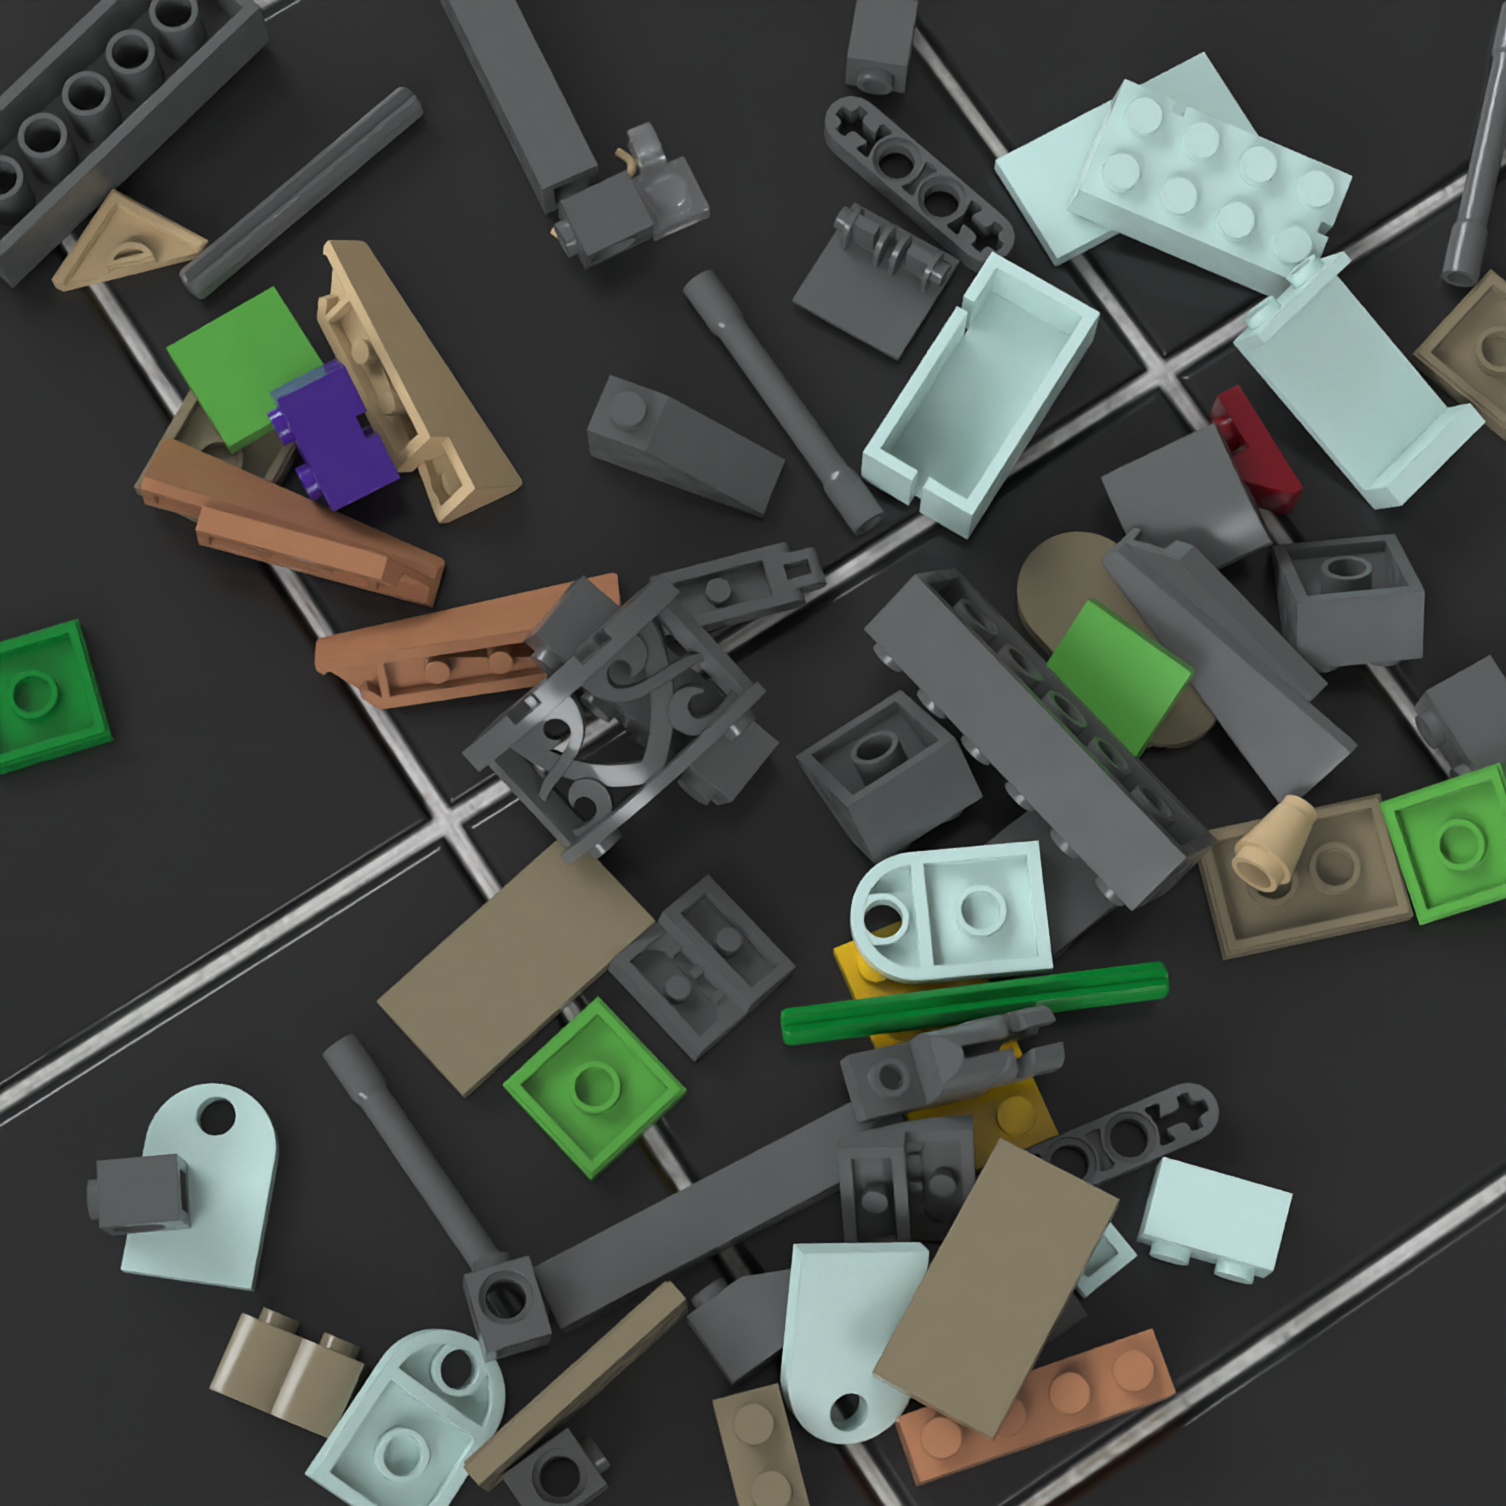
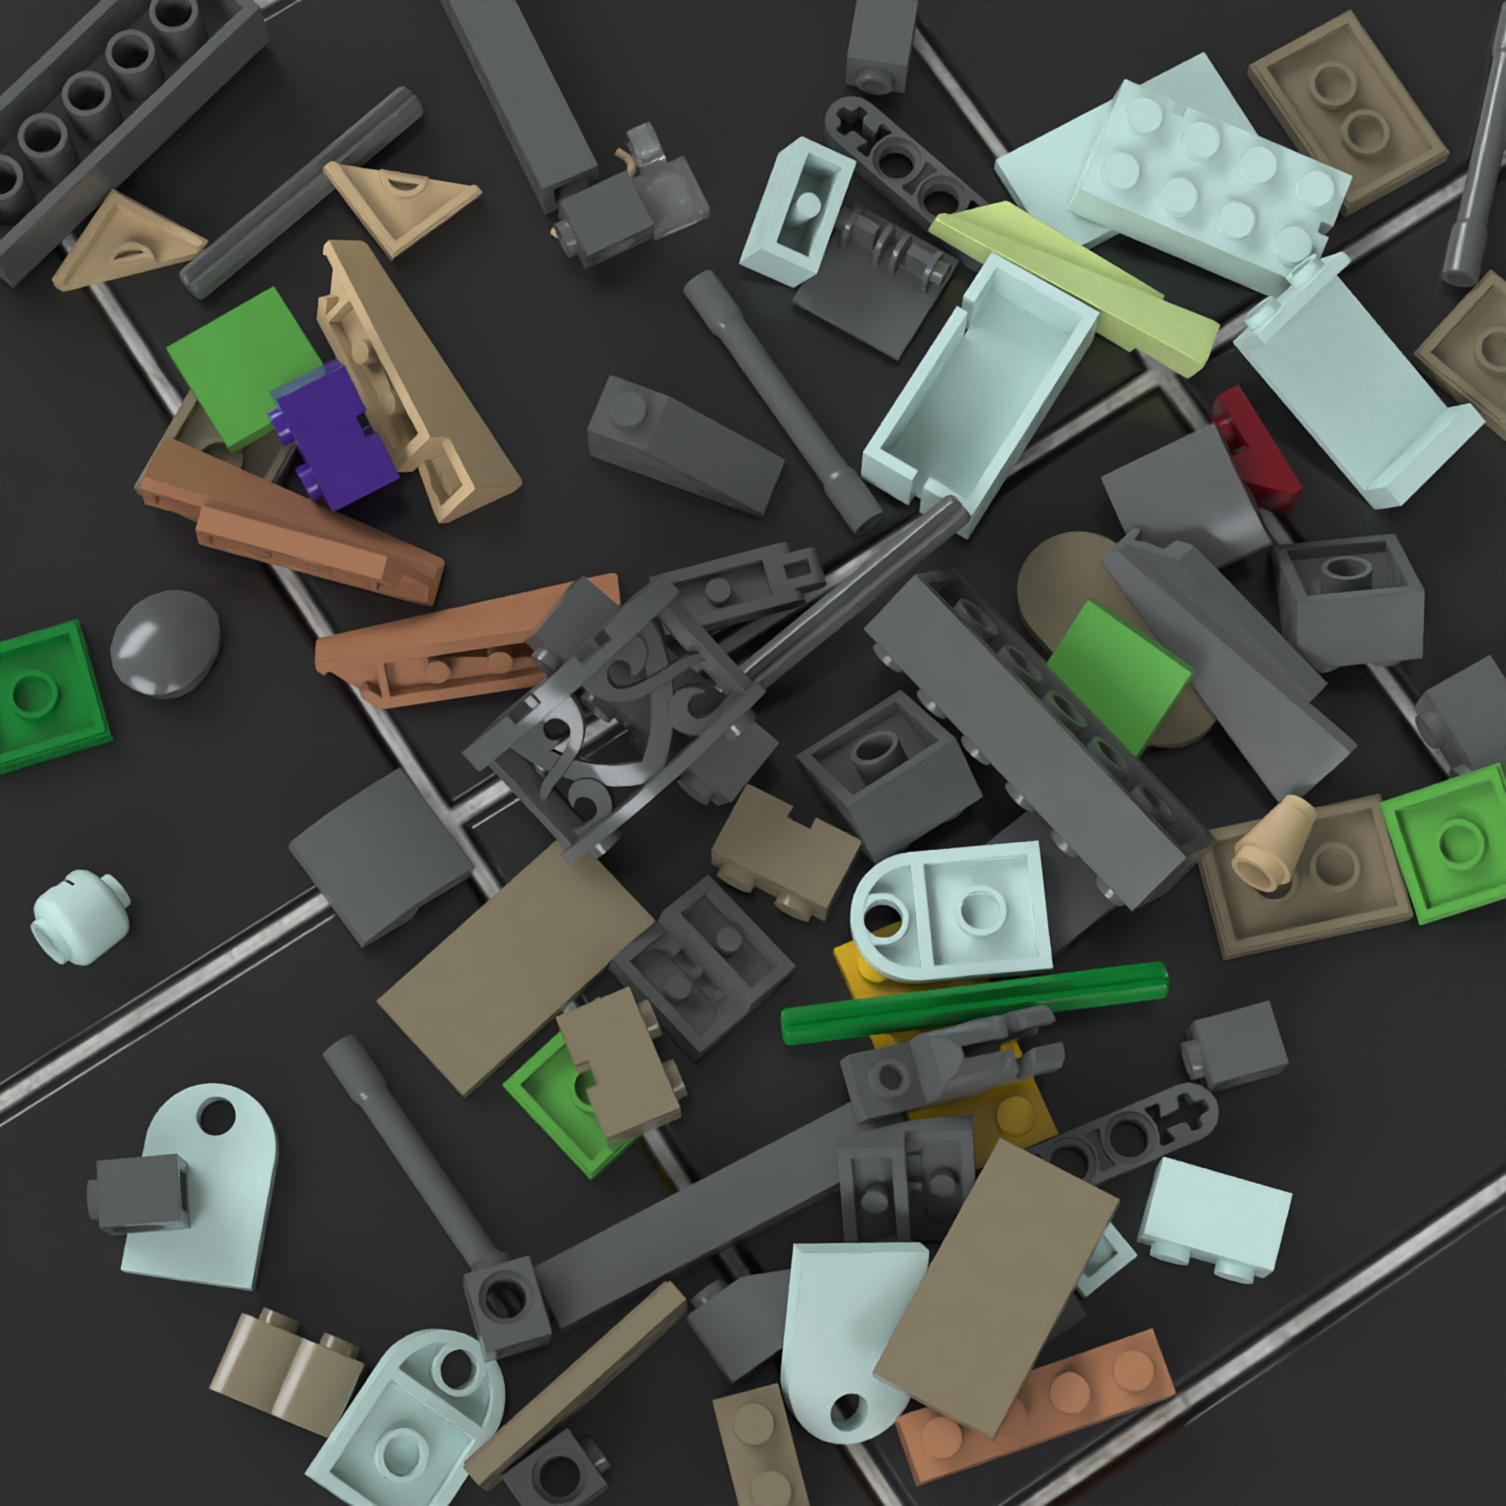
none -> light aqua head [31,869,131,966]
none -> dark grey hat [110,590,222,700]
none -> dark grey slope [288,767,475,948]
none -> tan tile [323,161,483,261]
none -> dark tan brick [556,987,688,1148]
none -> dark tan brick [711,783,862,922]
none -> dark grey axle [715,495,971,697]
none -> light aqua brick [739,136,857,288]
none -> yellowish green wedge [928,201,1220,379]
none -> dark grey brick [1181,1001,1289,1093]
none -> dark tan tile [1247,10,1450,218]

